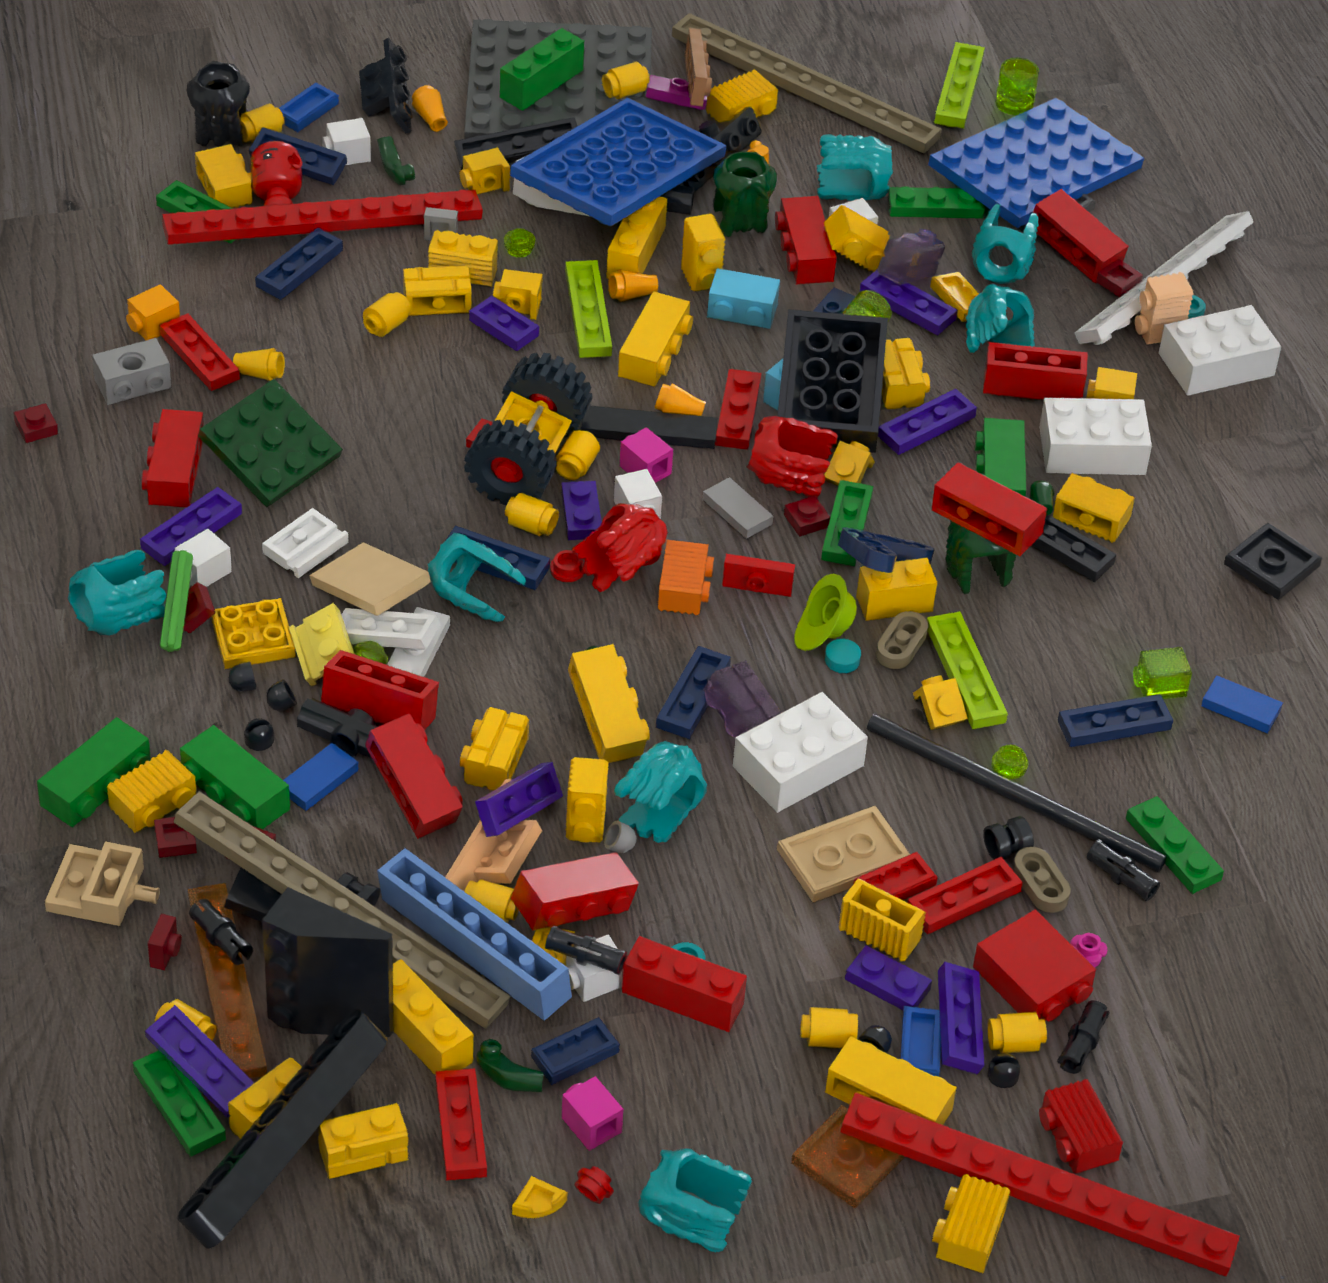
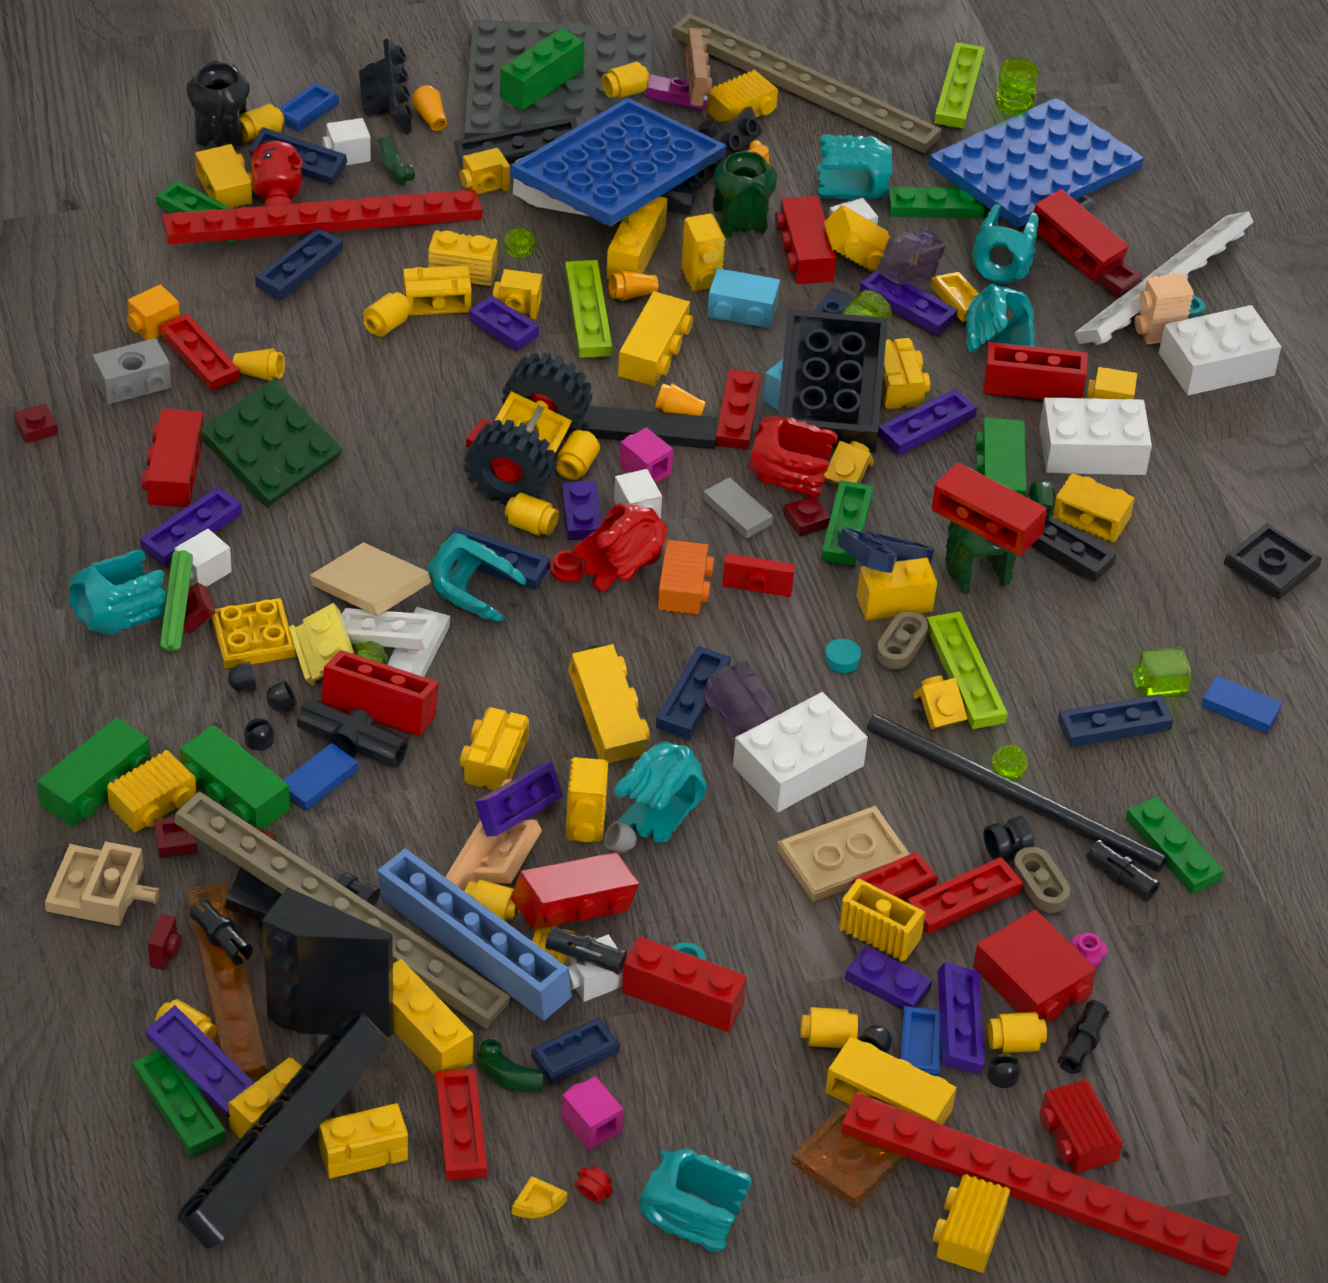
white plate [262,508,348,578] -> none
red brick [365,713,463,839] -> none
light grey plate [424,207,458,241] -> none
lime piece [794,573,857,651] -> none

